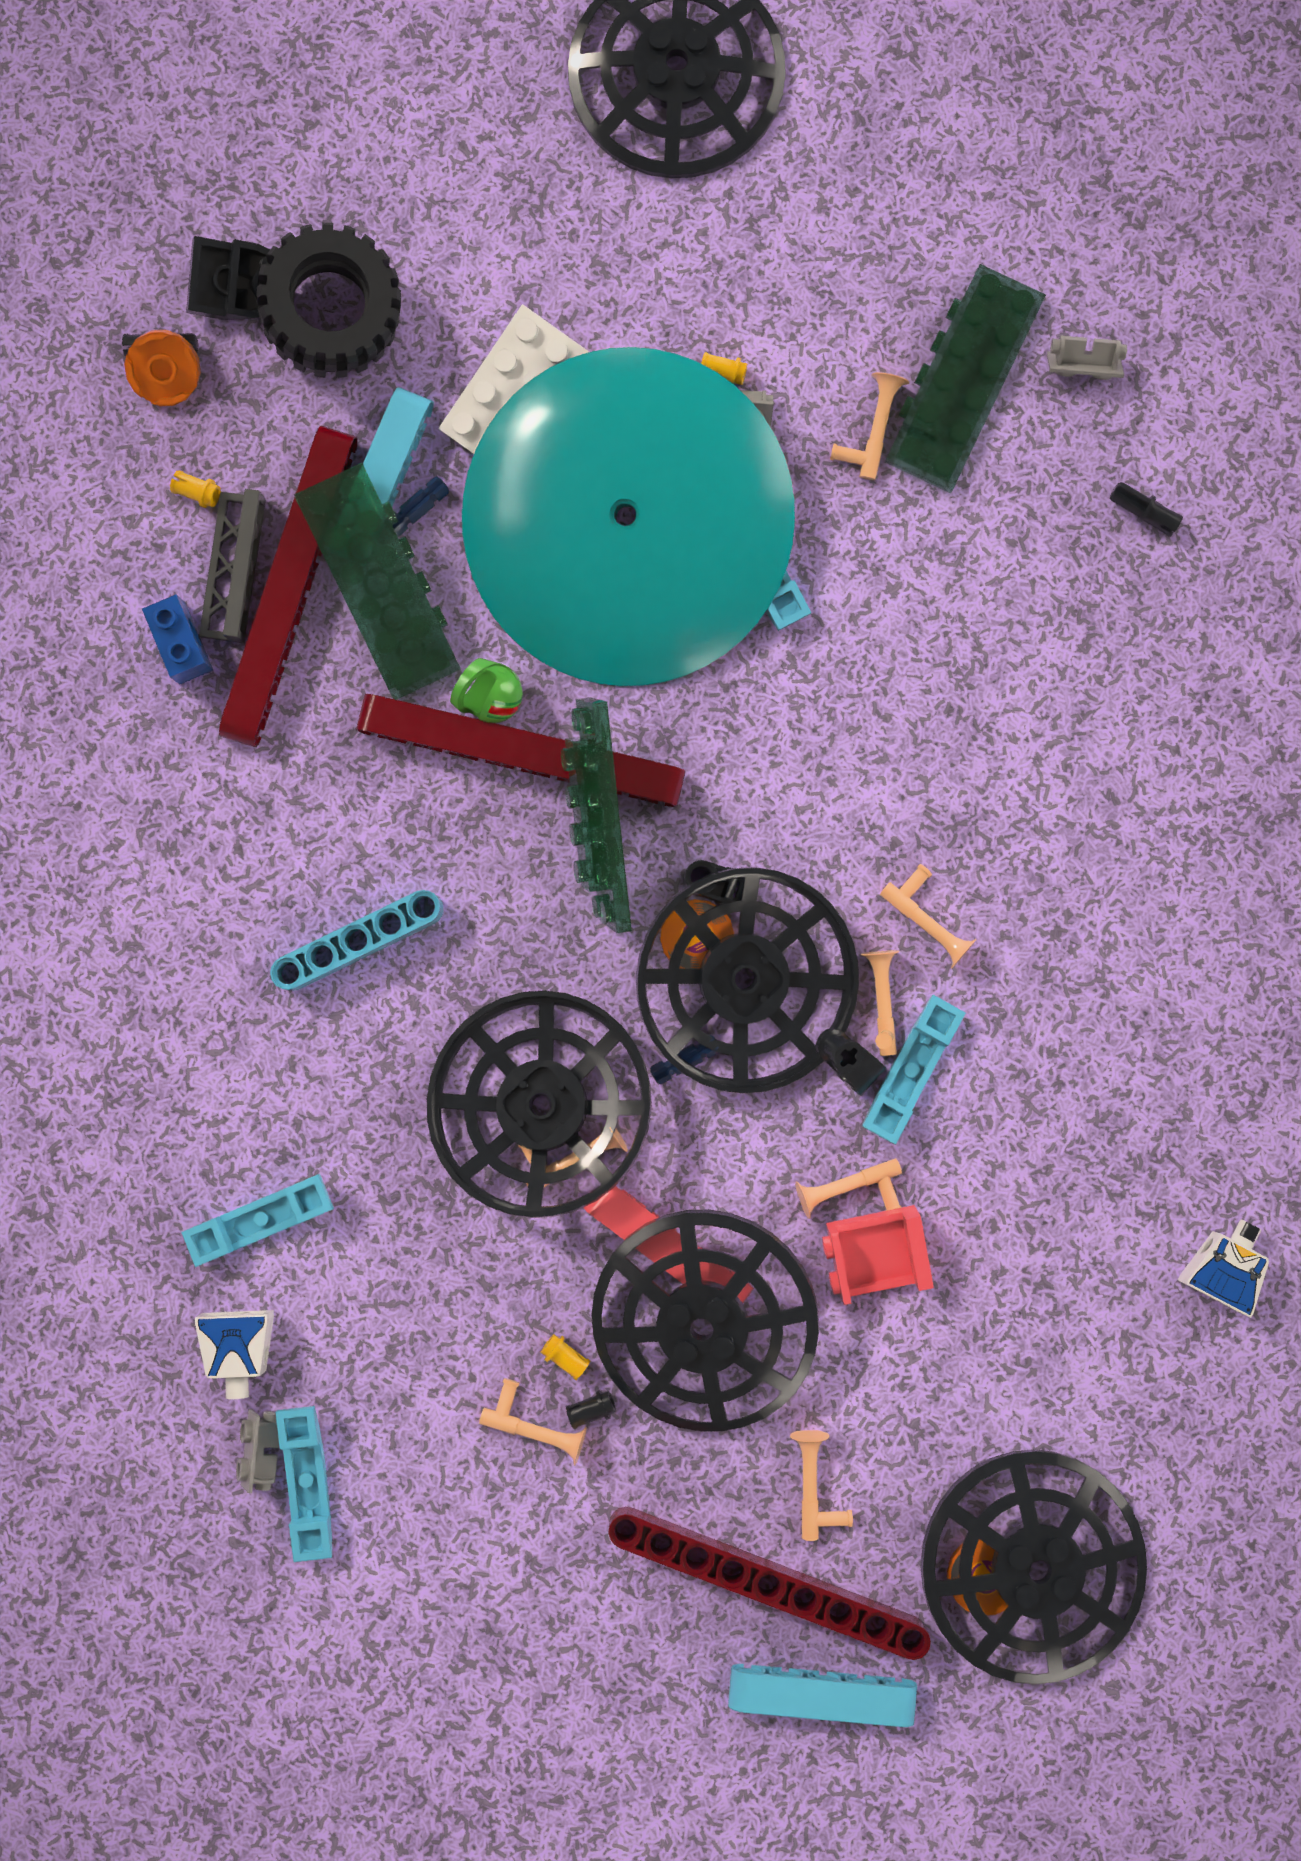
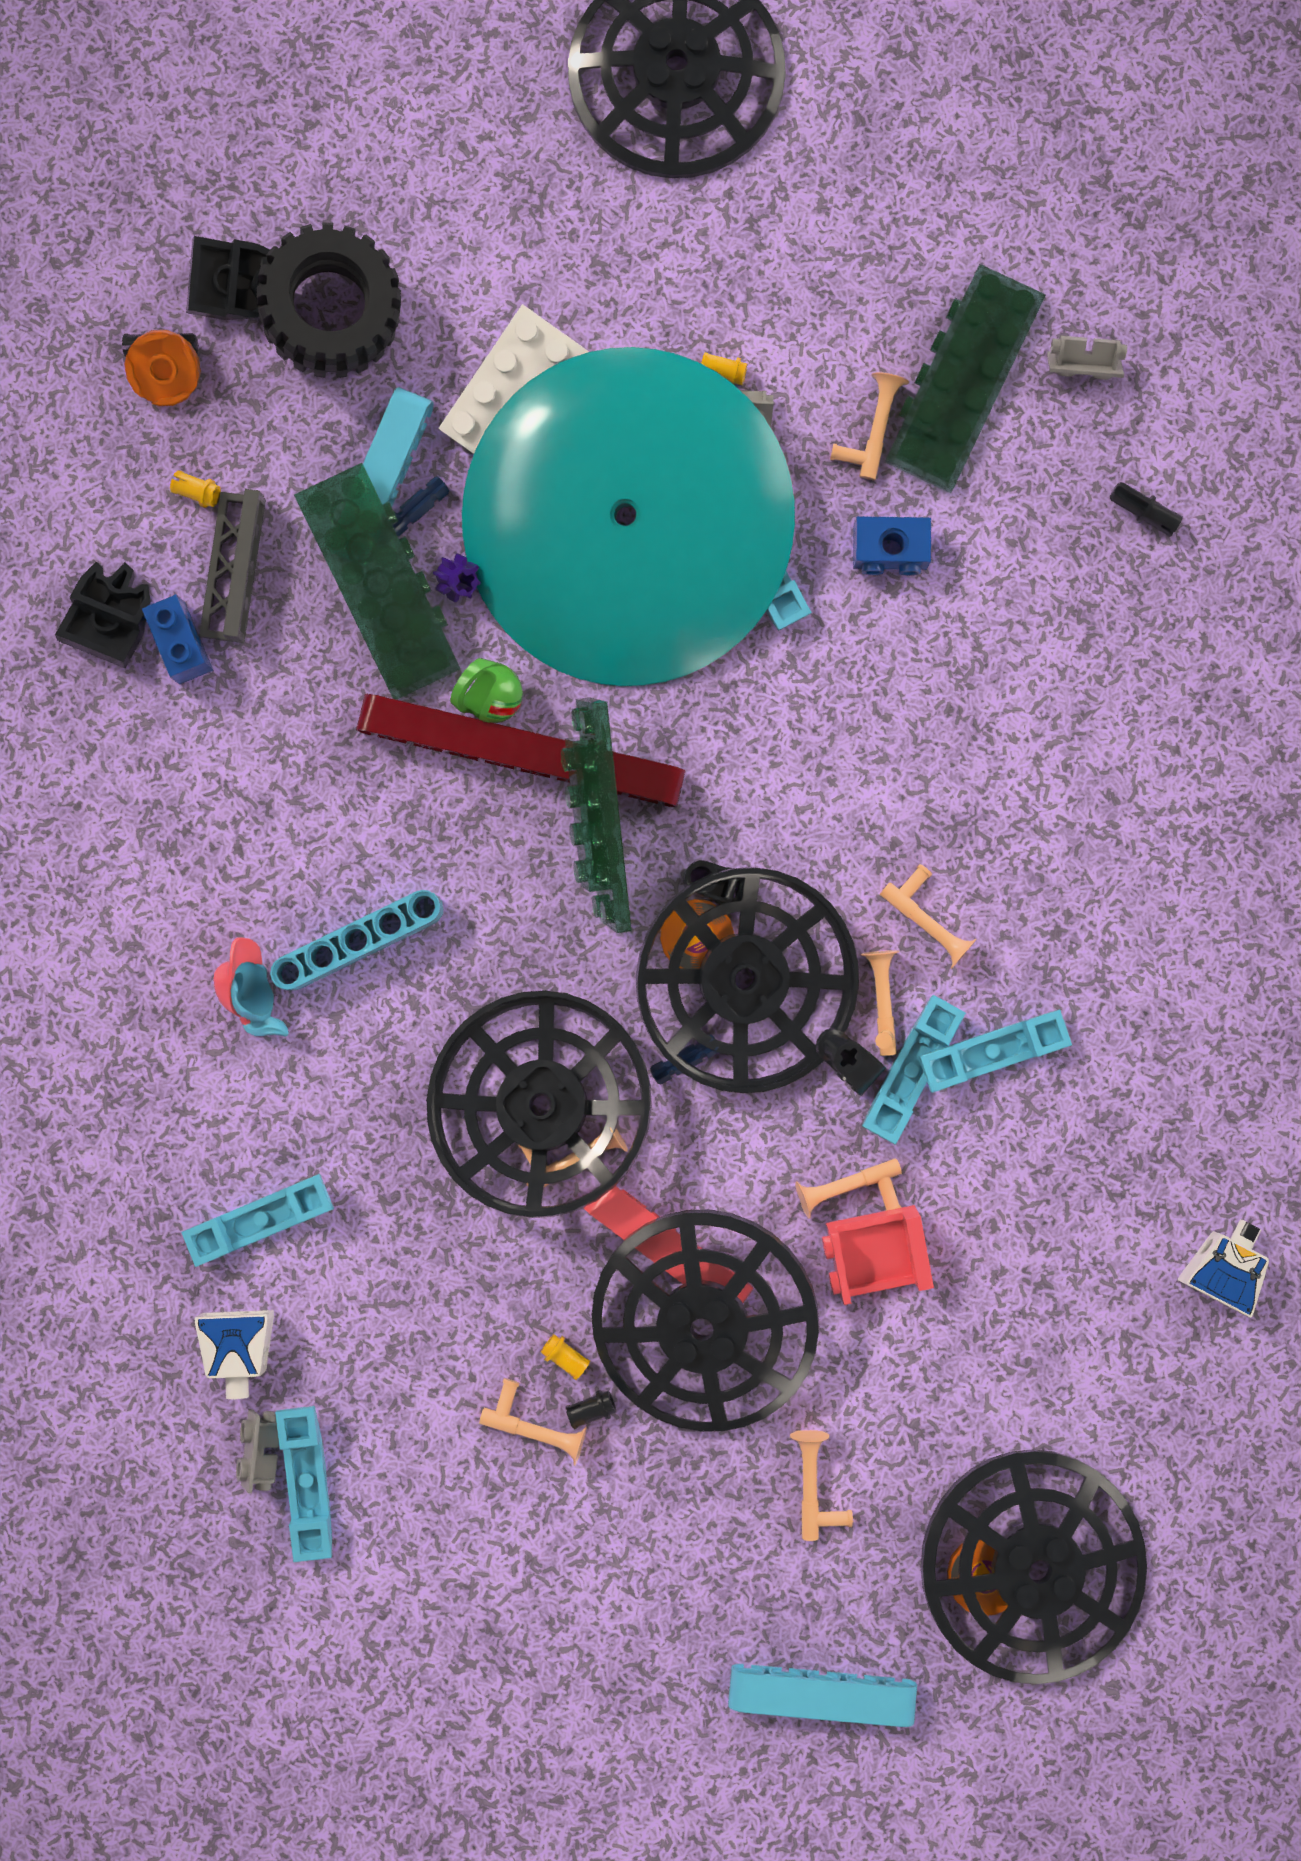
dark red beam [219,425,358,747] -> none
dark red beam [608,1506,931,1660] -> none
none -> black plate [55,562,151,669]
none -> medium azure hair [213,937,289,1037]
none -> dark purple gear [433,553,481,603]
none -> blue brick [853,516,931,576]
none -> medium azure slope [919,1010,1072,1093]

